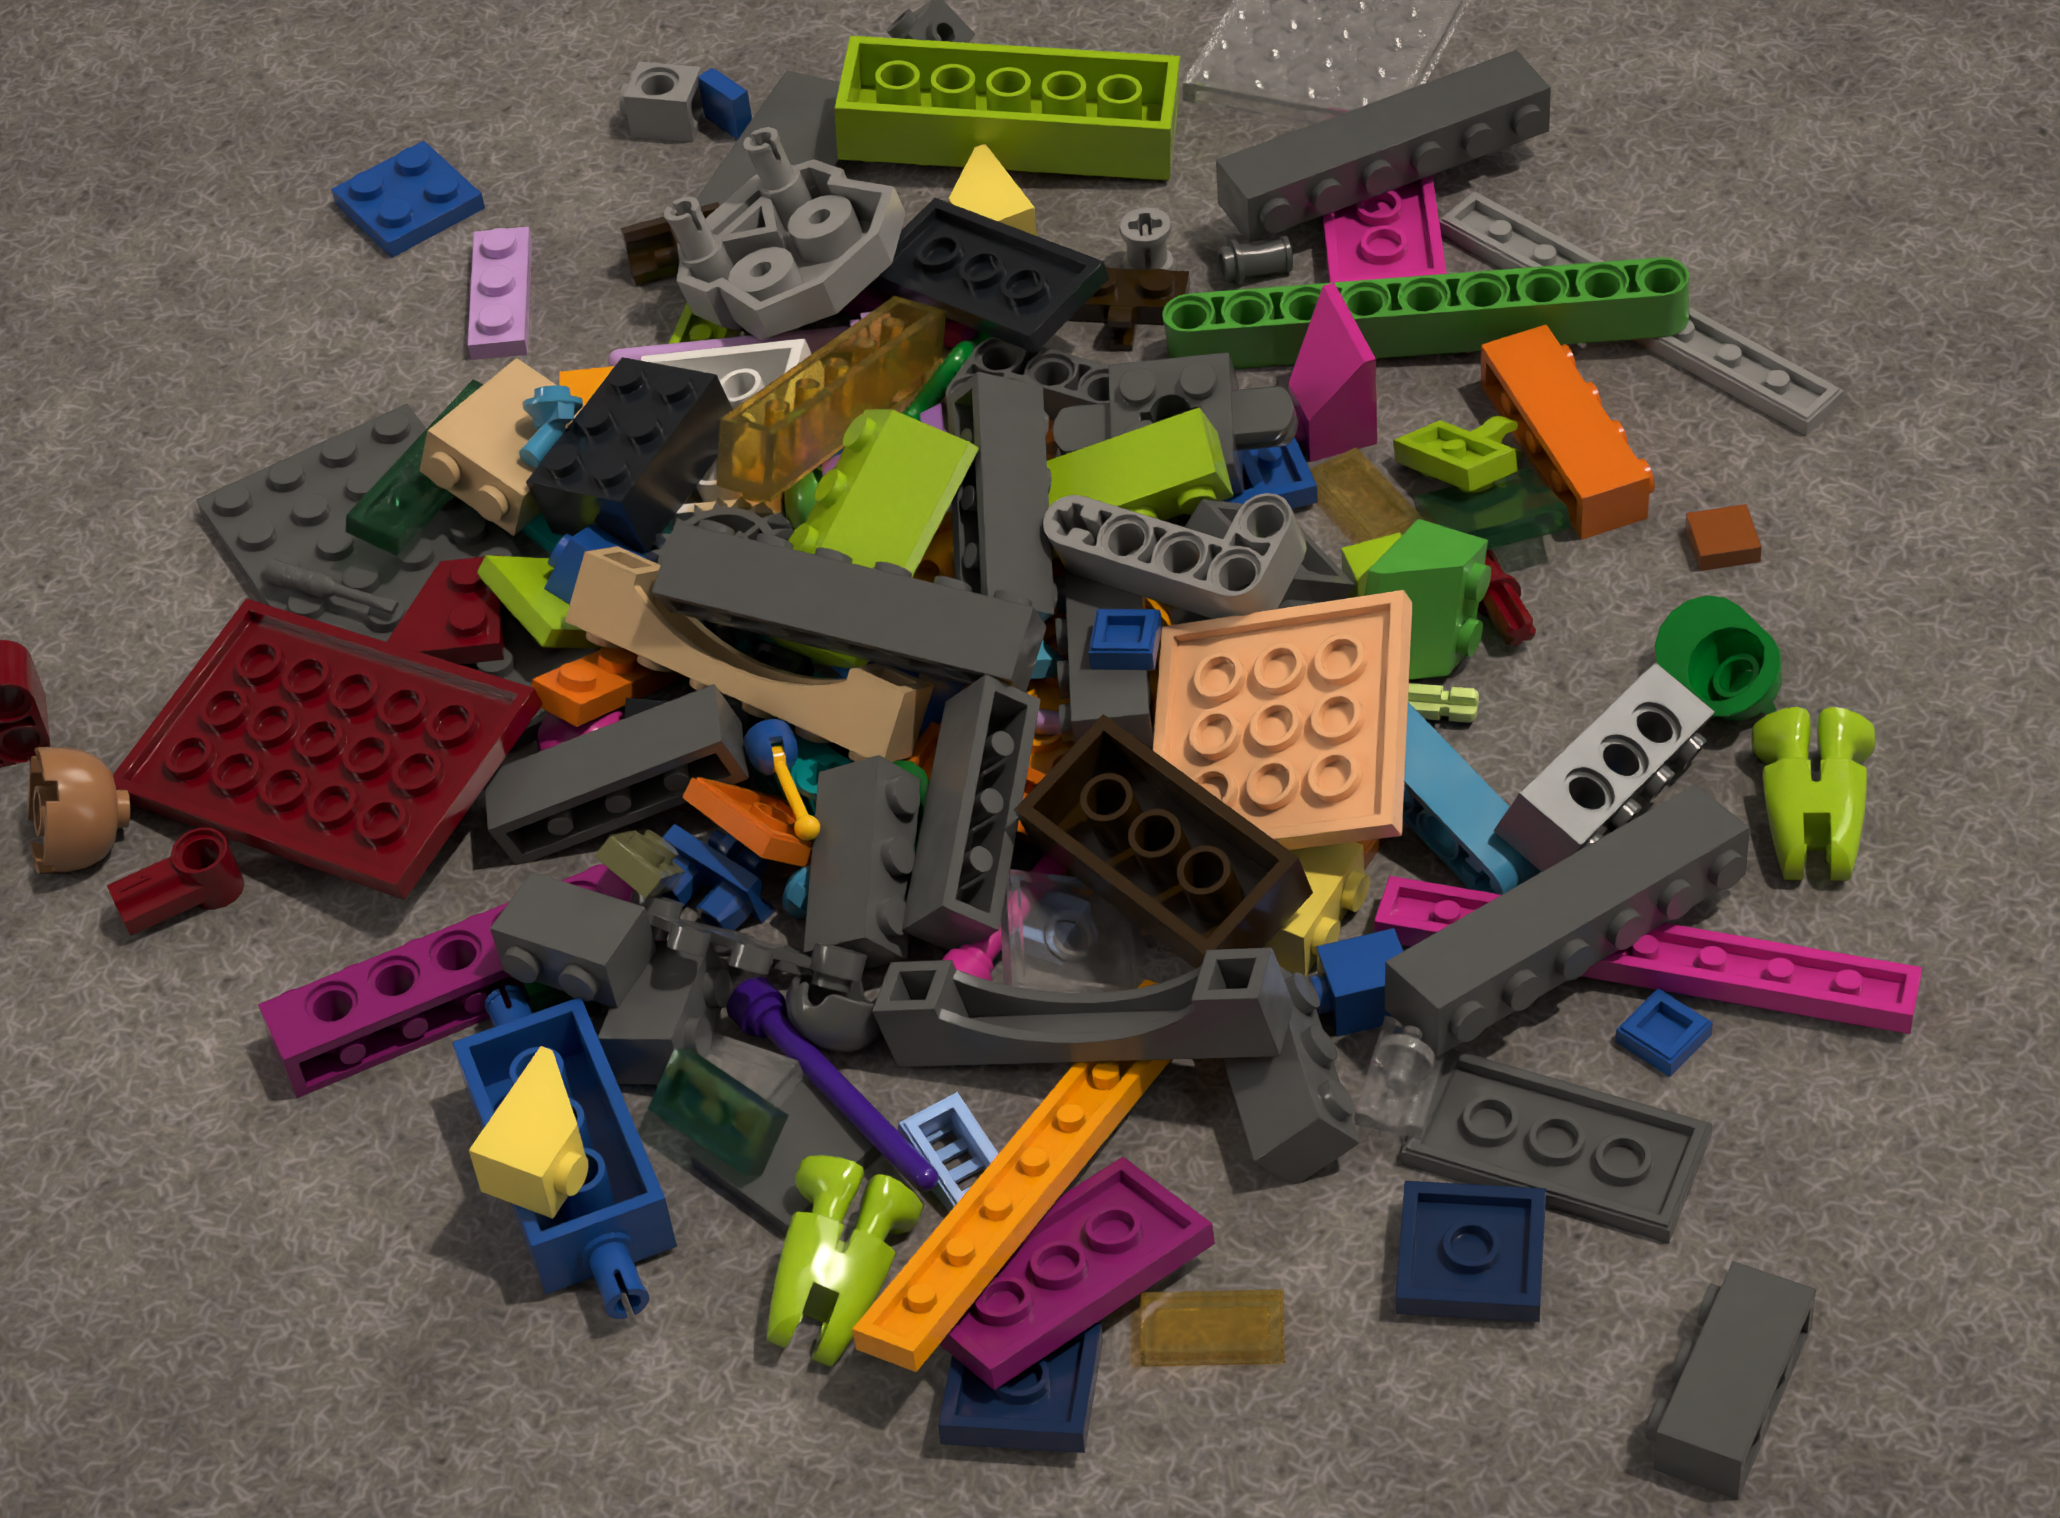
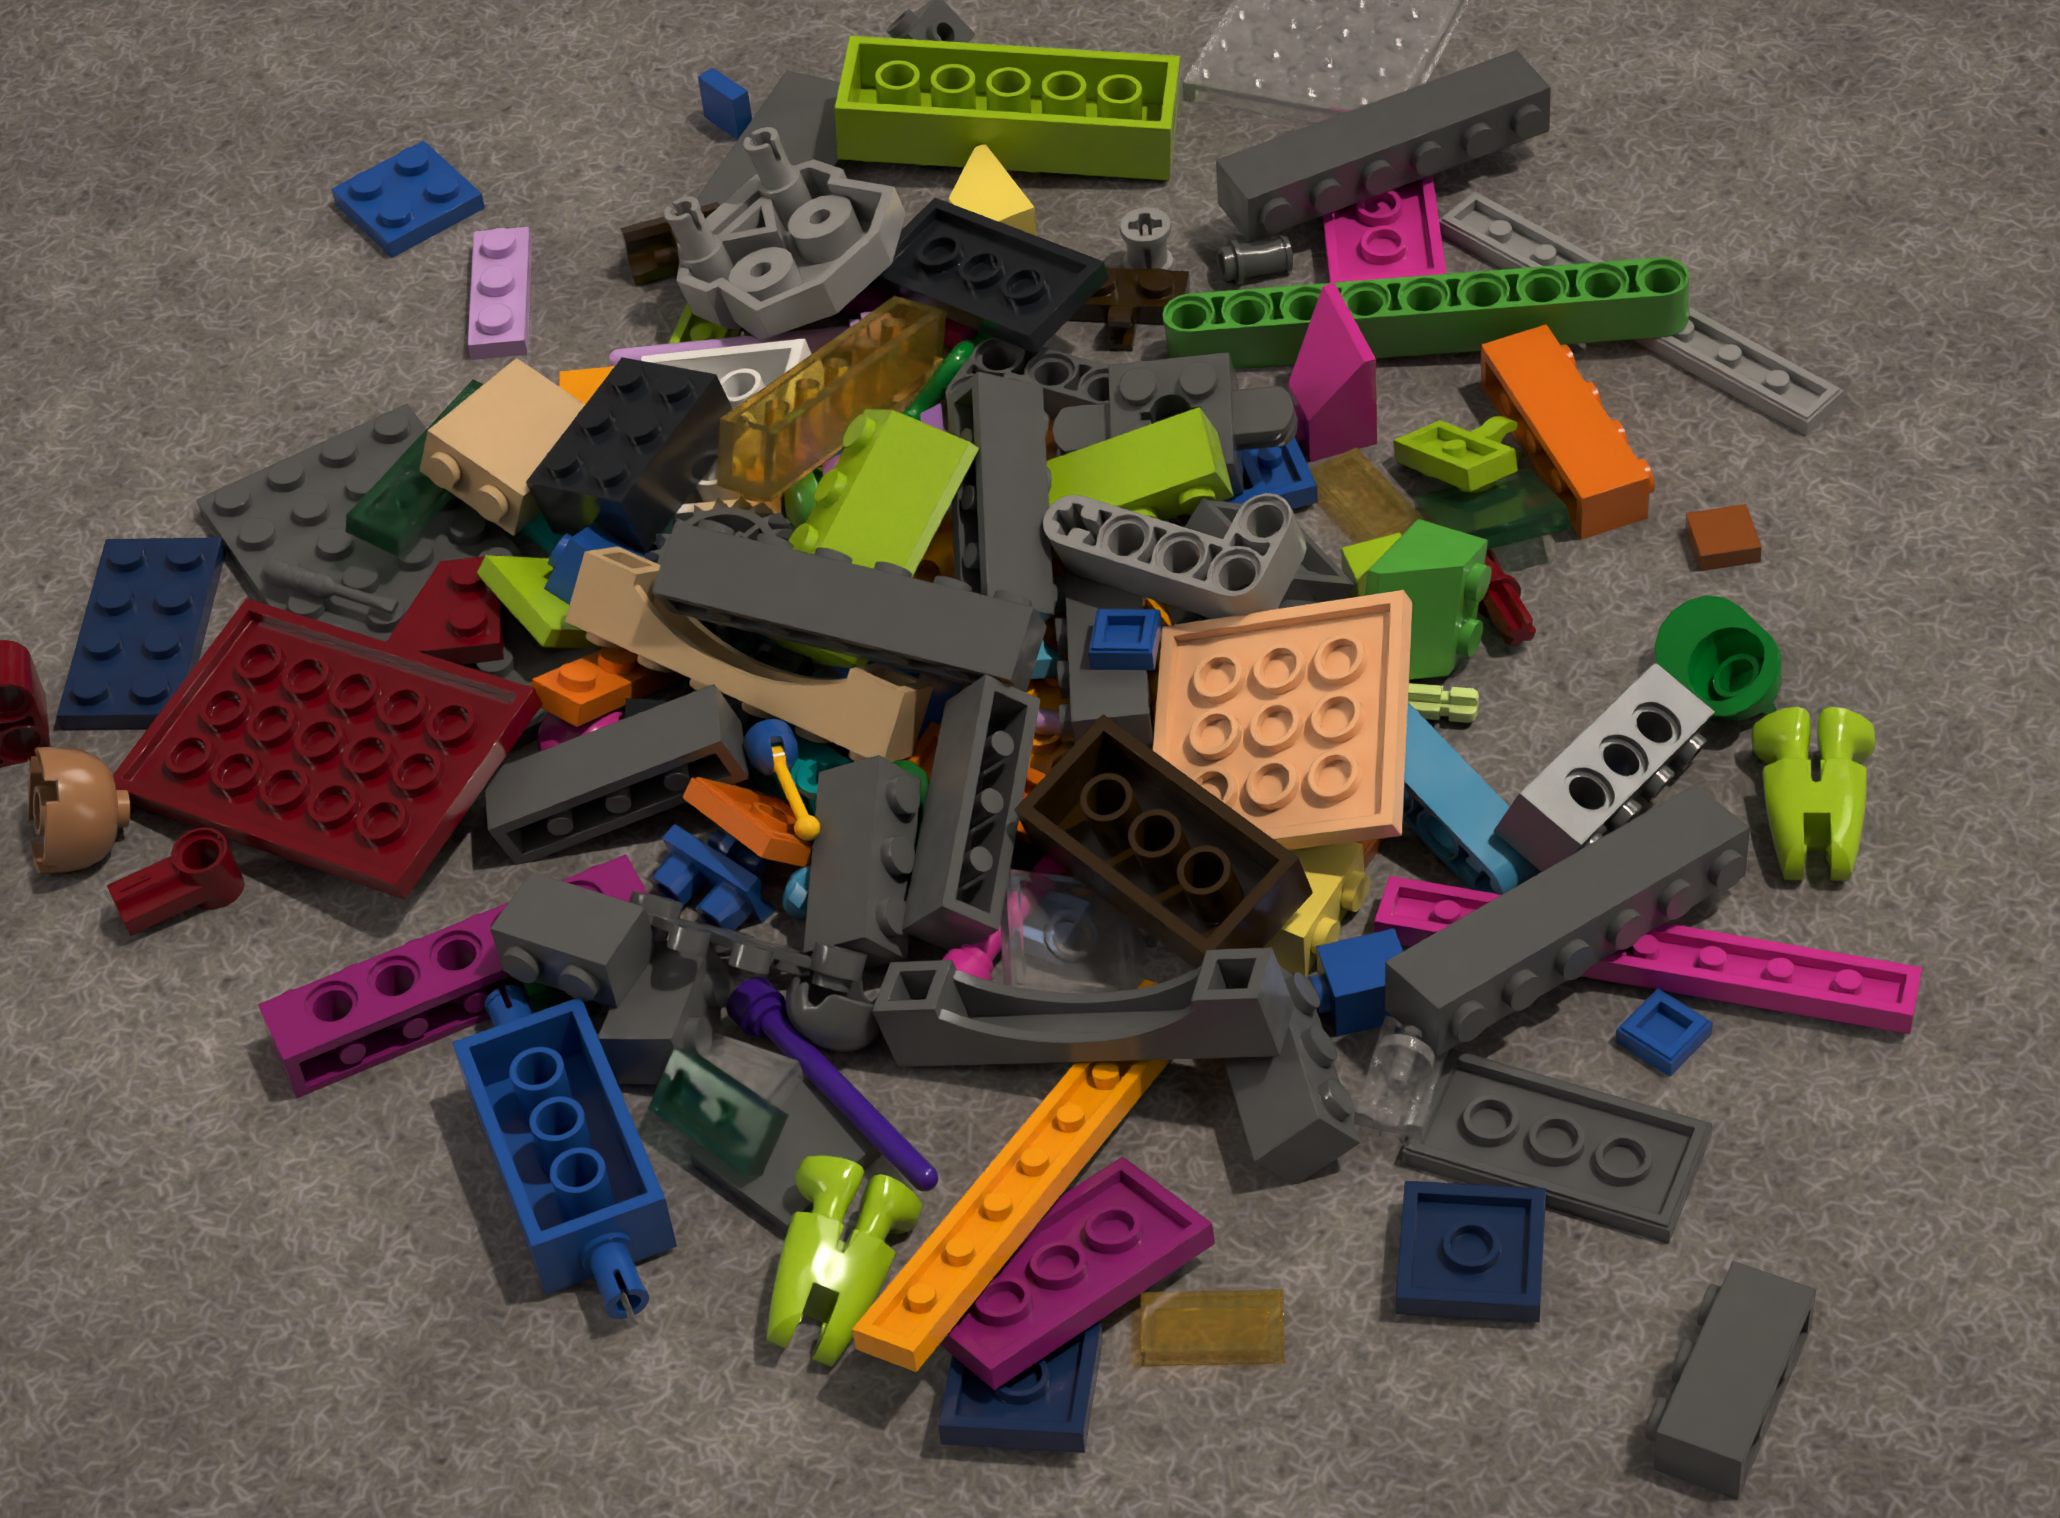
light yellow slope [469,1046,588,1219] -> none
dark azure plate [519,385,583,467] -> none
olive plate [594,830,686,899] -> none
light grey brick [619,62,704,142] -> none
light blue slope [898,1092,998,1212] -> none
none -> dark blue plate [57,537,226,730]

